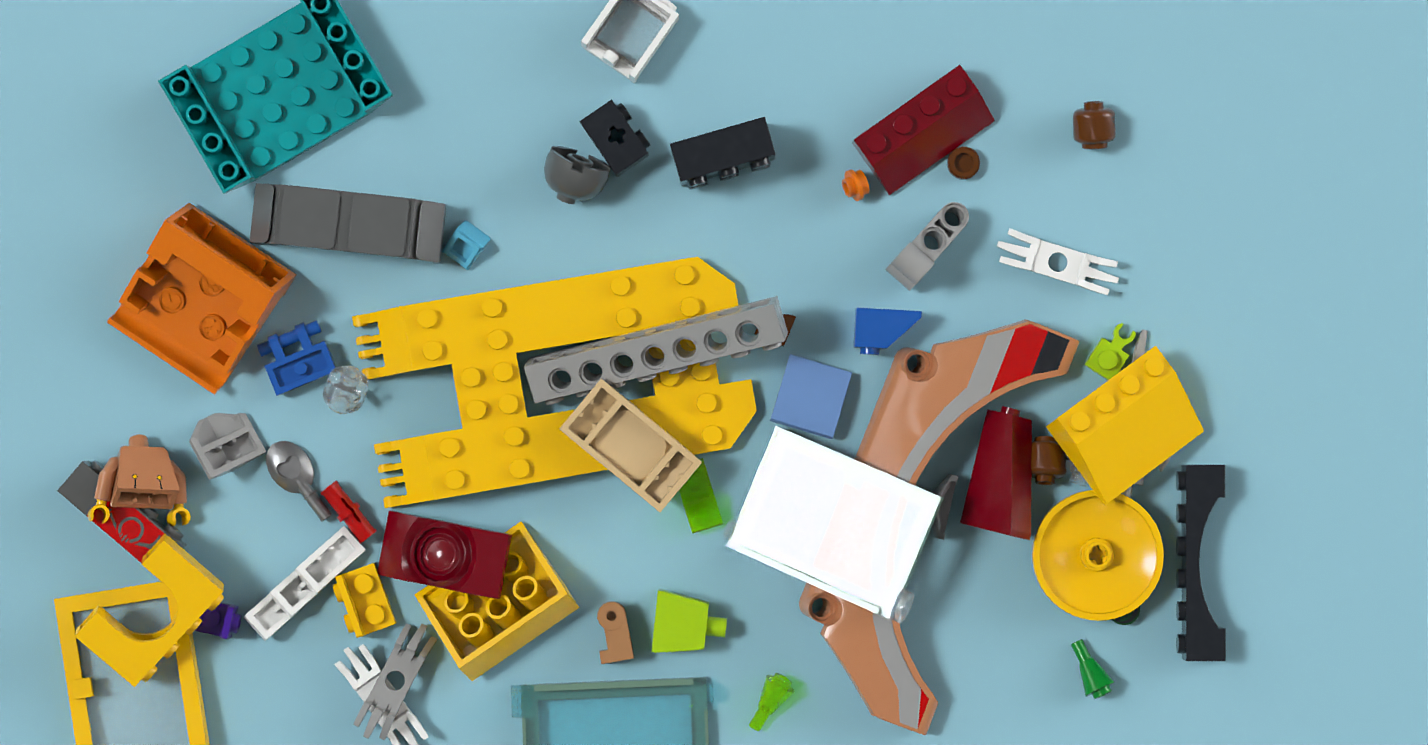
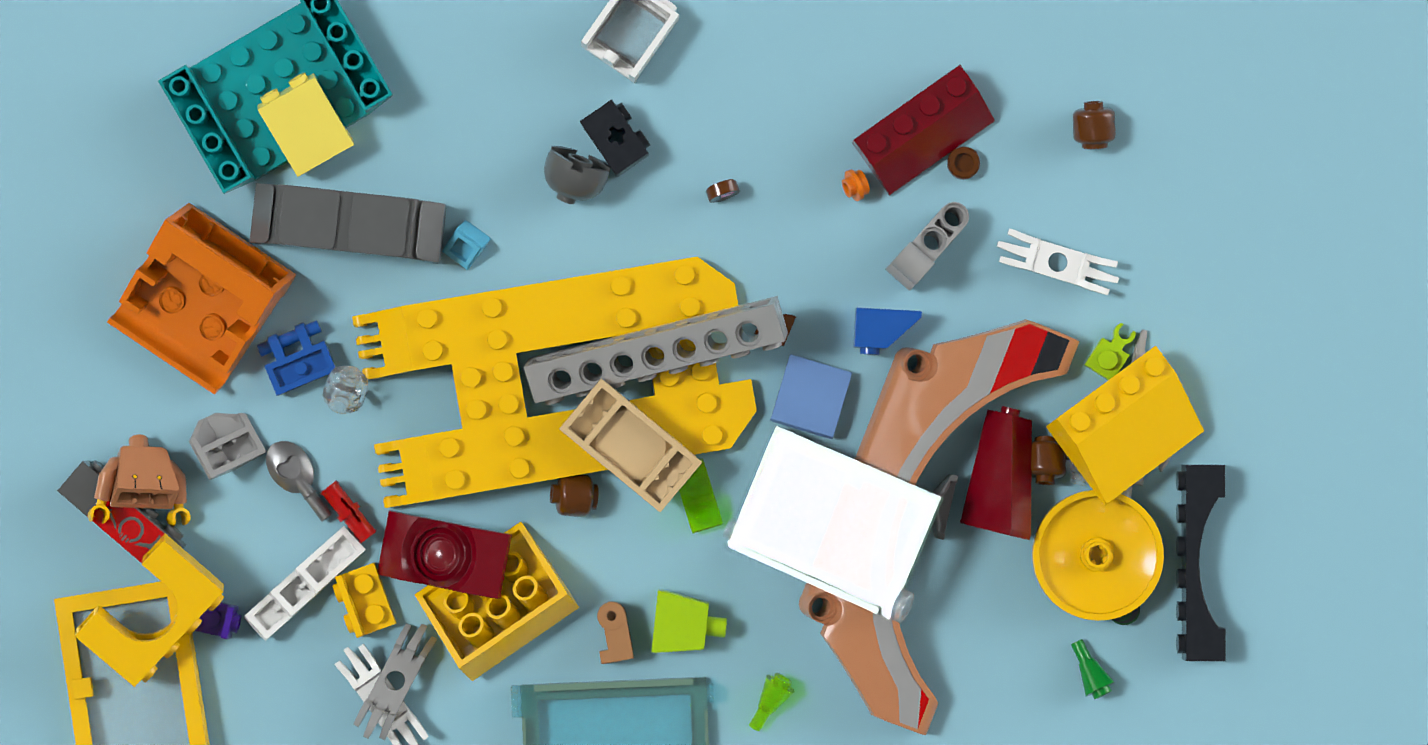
black brick [670,117,776,190] -> none
none -> light yellow panel [257,73,354,177]
none -> reddish brown head [550,475,599,517]
none -> reddish brown tile [706,179,740,203]

